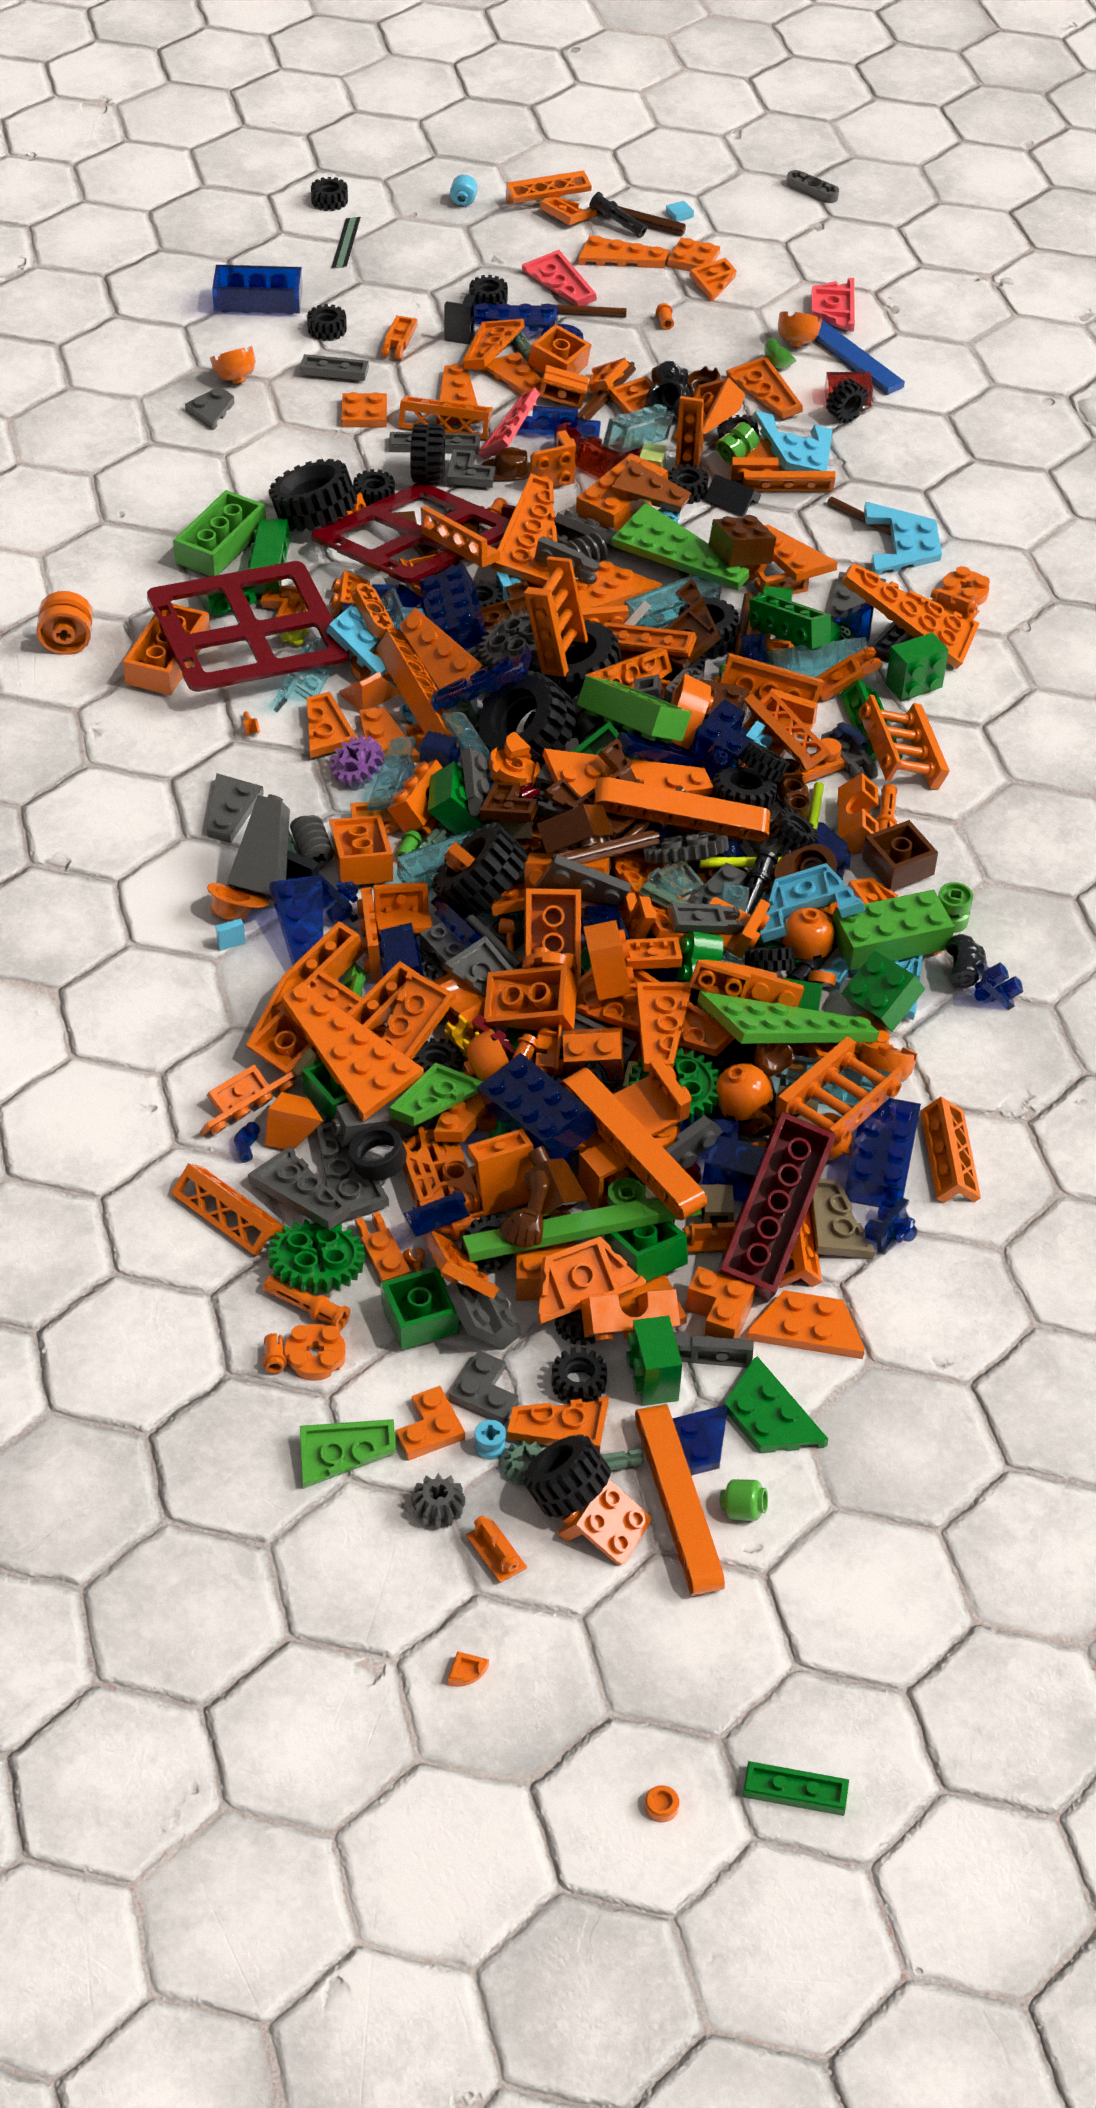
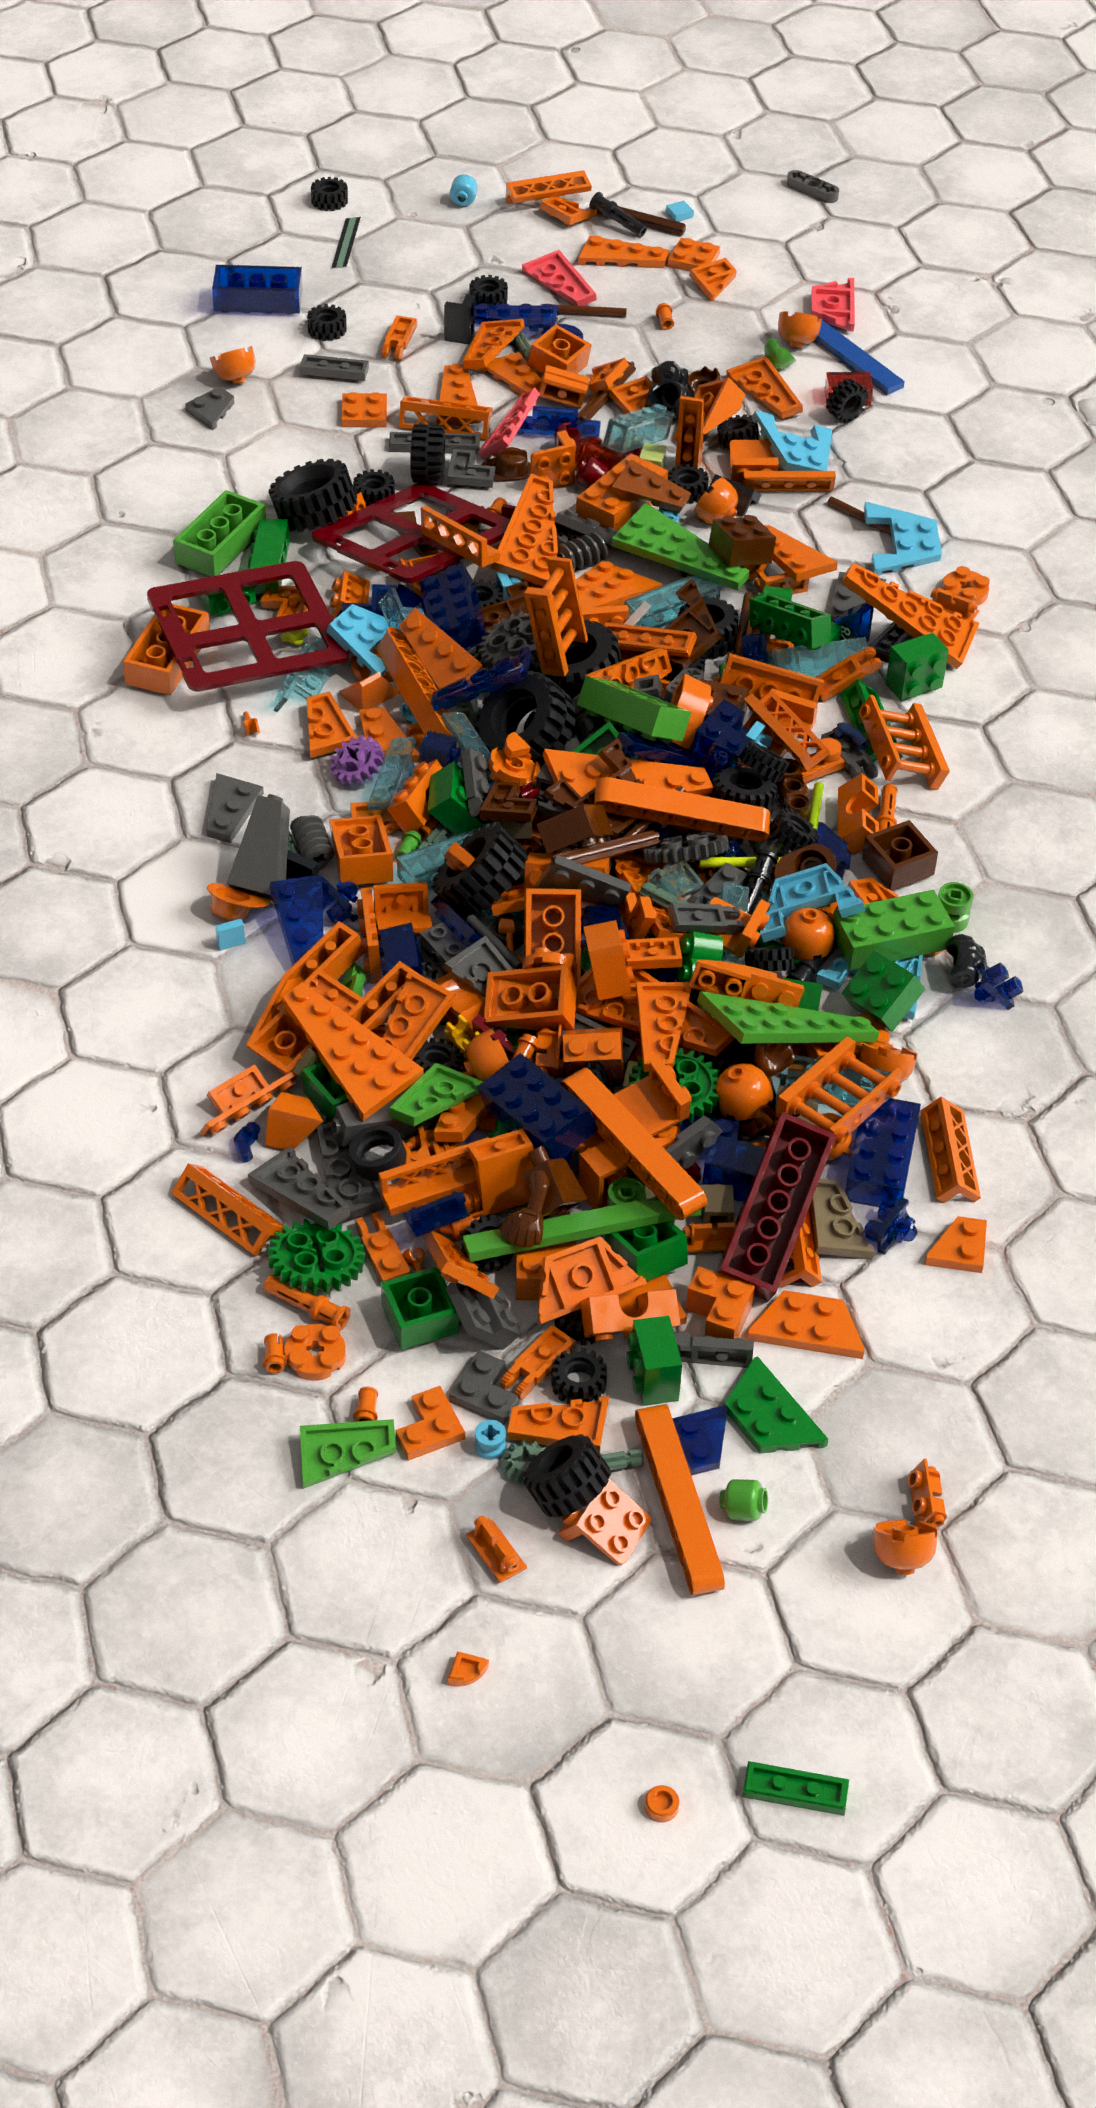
orange wheel [36,591,93,655] -> none
orange beam [352,583,394,639] -> none
dark grey gear [411,1472,466,1529] -> none
dark grey hinge [534,536,600,585] -> none
bright green wheel [716,422,760,465] -> none
orange tile [808,970,836,987] -> none
none -> orange pin [353,1386,378,1422]
none -> orange fence [379,1137,489,1217]
none -> orange hinge [500,1325,576,1400]
none -> dark red head [575,457,608,489]
none -> orange cylinder [694,477,738,525]
none -> orange cylinder [873,1520,937,1575]
none -> orange hinge [908,1458,947,1527]
none -> orange wing [925,1216,987,1273]

